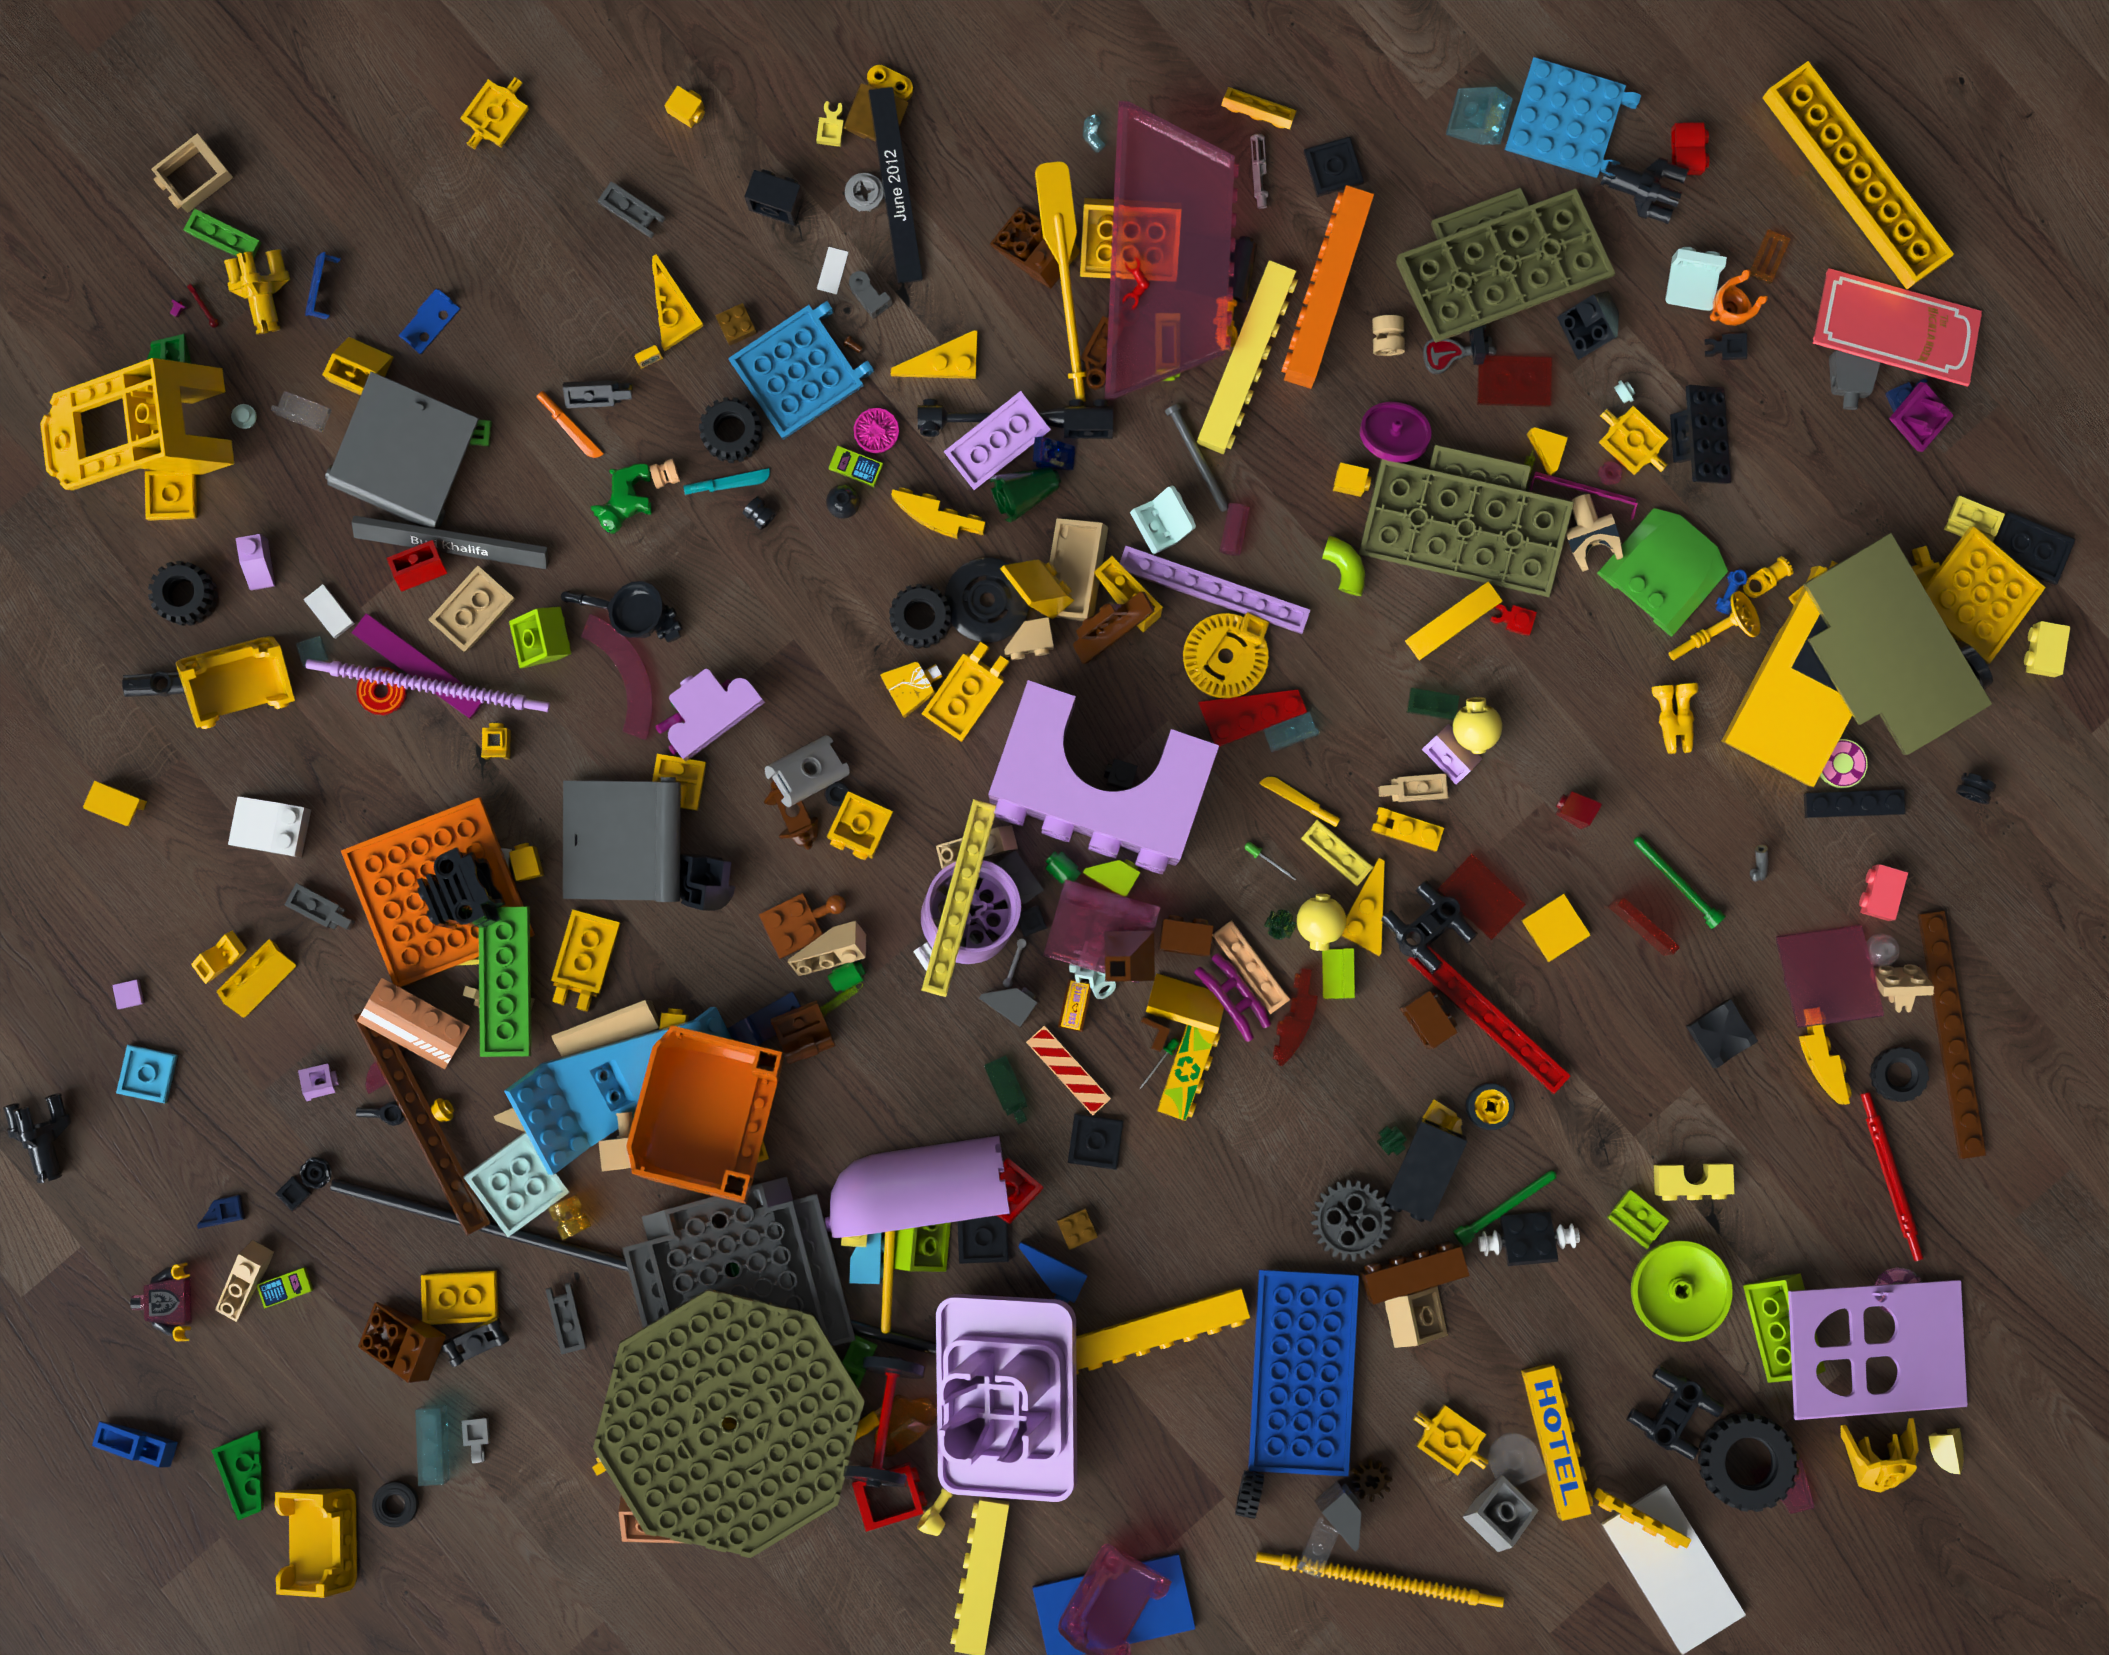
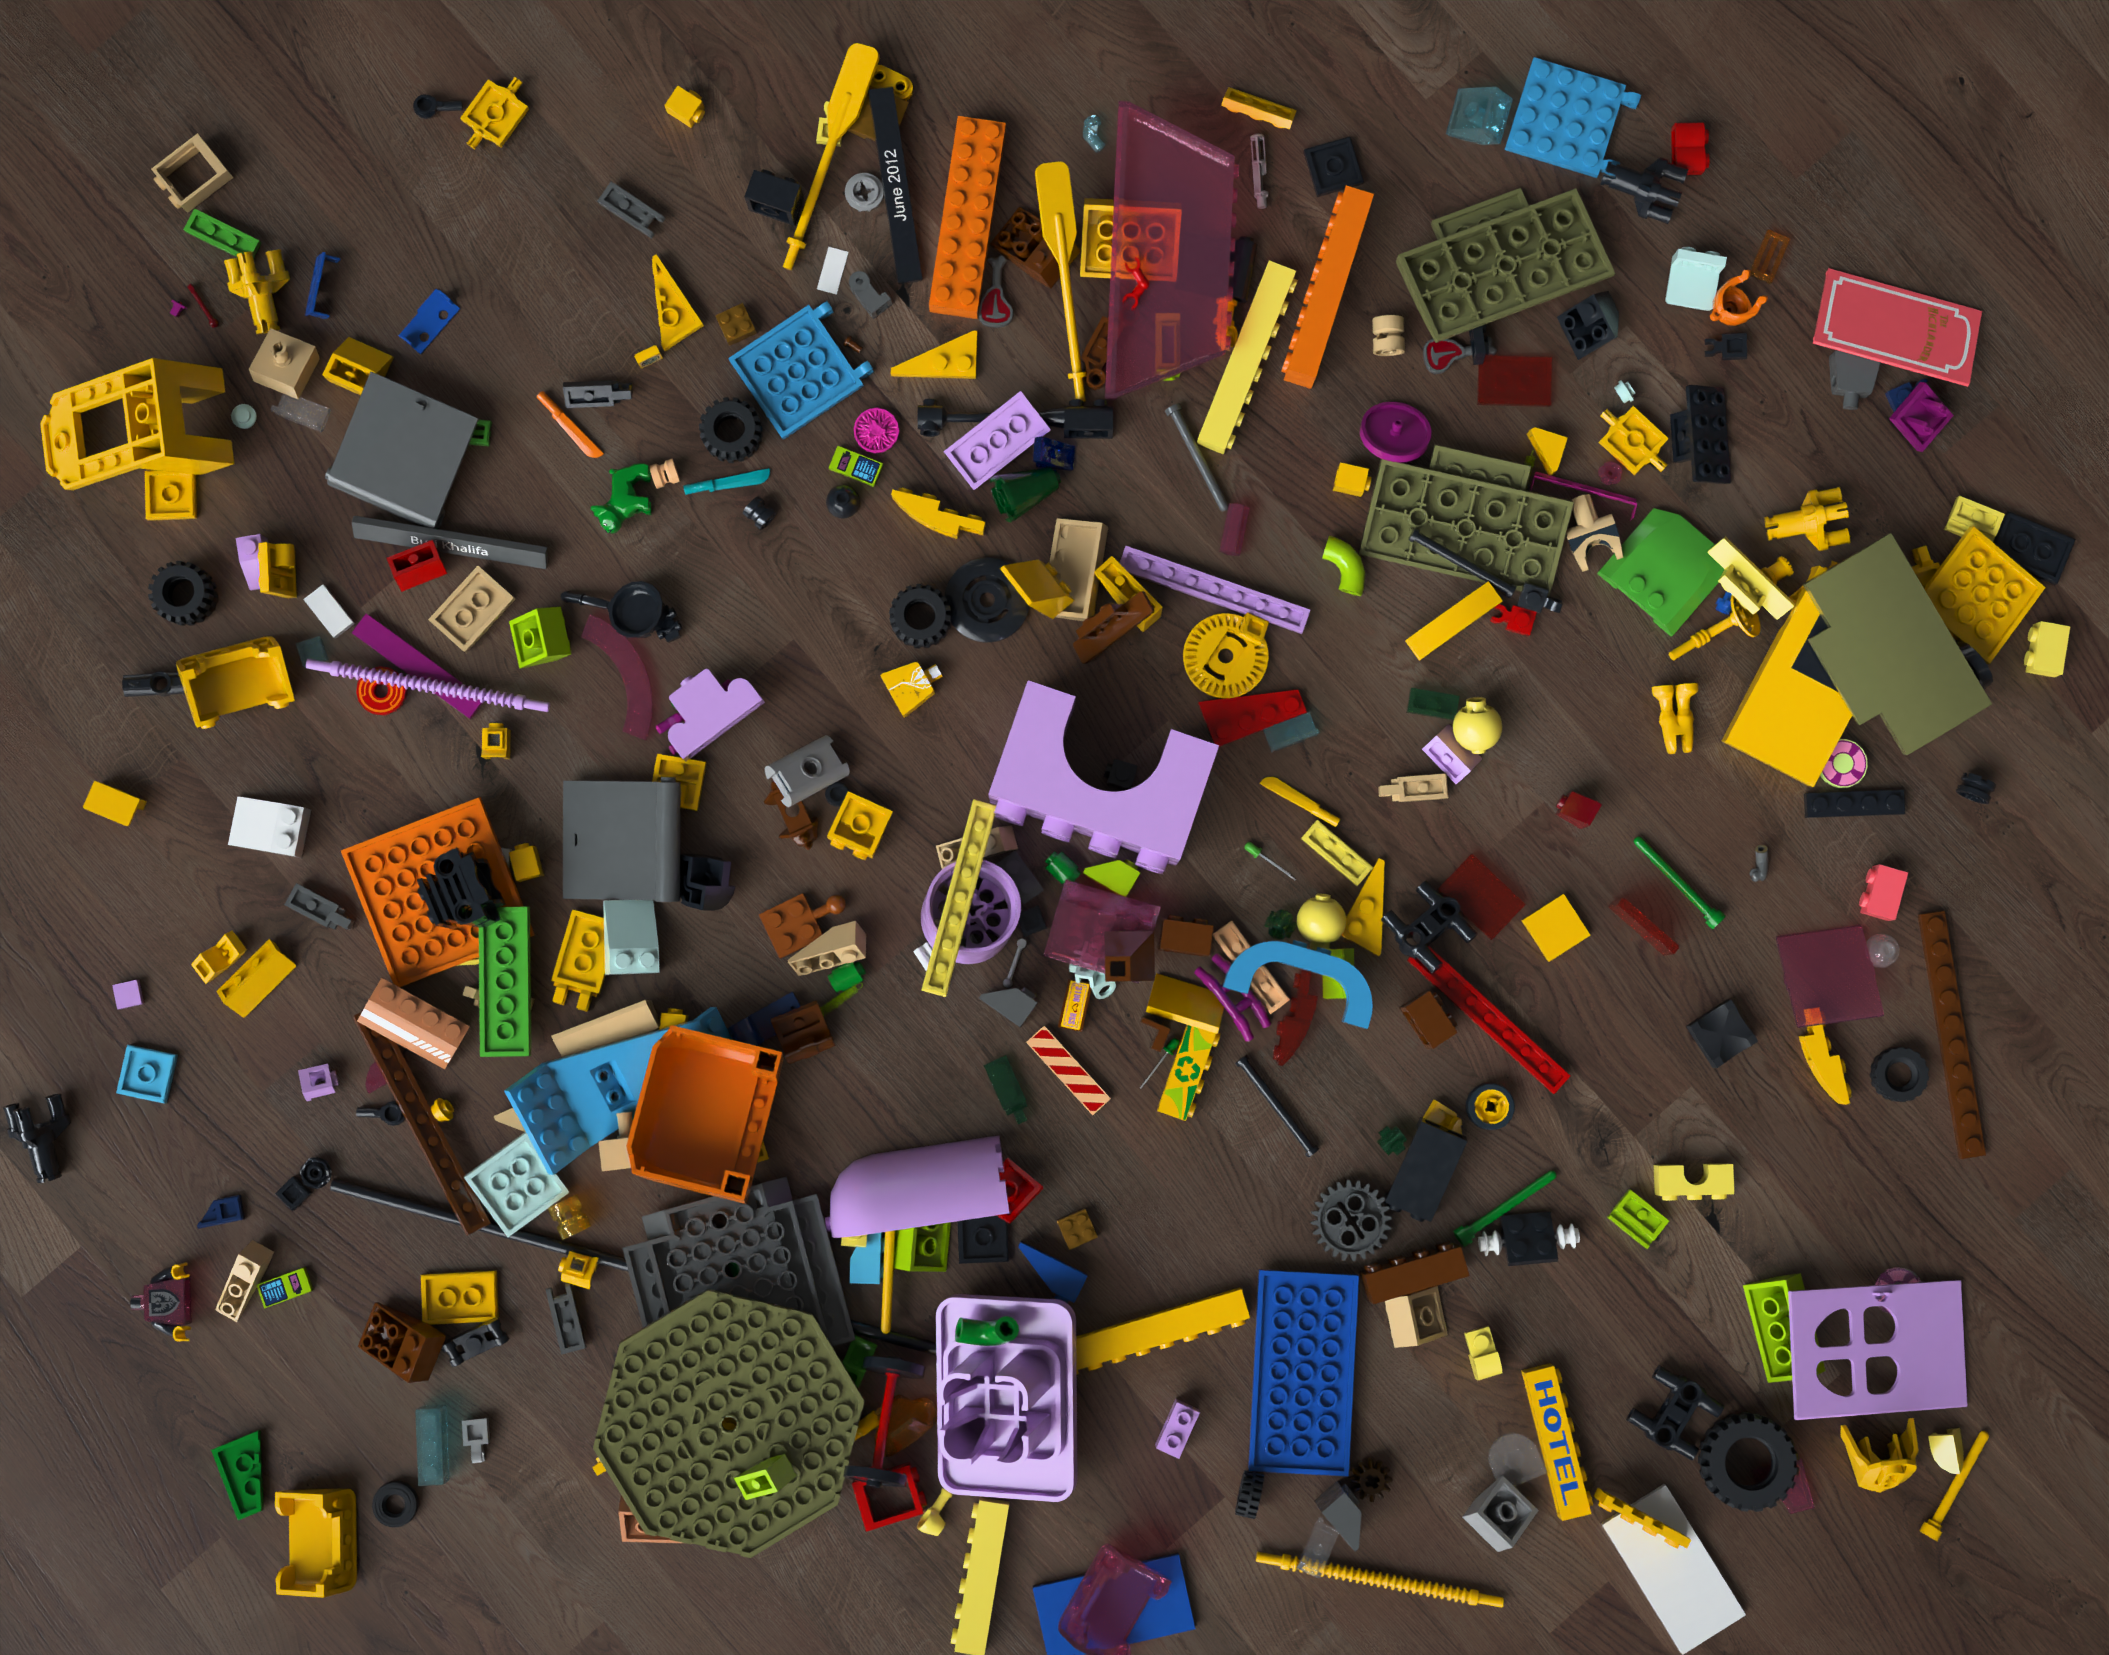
blue slope [92,1421,178,1468] -> none
green slope [147,334,191,364] -> none
yellow tile [922,642,1009,742] -> none
tan slope [1004,617,1054,660] -> none
black tile [1067,1113,1123,1170] -> none
light aqua bracket [1130,485,1196,555] -> none
yellow plate [1371,807,1444,852] -> none
yellow plate [1413,1405,1489,1476] -> none
lime dish [1631,1240,1732,1342] -> none
yellow brick [1762,61,1954,290] -> none
red axle [1860,1092,1924,1261] -> none
tan plate [1870,965,1934,1013] -> none
none -> tan brick [249,328,320,400]
none -> yellow plate [258,542,297,598]
none -> black plate [413,94,463,119]
none -> yellow window [558,1251,598,1289]
none -> light aqua slope [603,900,659,975]
none -> lime slope [734,1454,797,1500]
none -> yellow piece [783,43,880,270]
none -> orange brick [929,116,1006,319]
none -> green cylinder [955,1316,1019,1346]
none -> dark grey piece [978,254,1013,328]
none -> lavender brick [1155,1399,1200,1459]
none -> dark azure arch [1222,940,1373,1029]
none -> black bar [1235,1054,1319,1158]
none -> black bar [1408,527,1517,598]
none -> light yellow brick [1464,1326,1502,1380]
none -> black plate [1517,581,1563,613]
none -> light yellow bracket [1707,536,1795,620]
none -> yellow wheel [1764,487,1850,551]
none -> yellow piece [1919,1431,1989,1541]

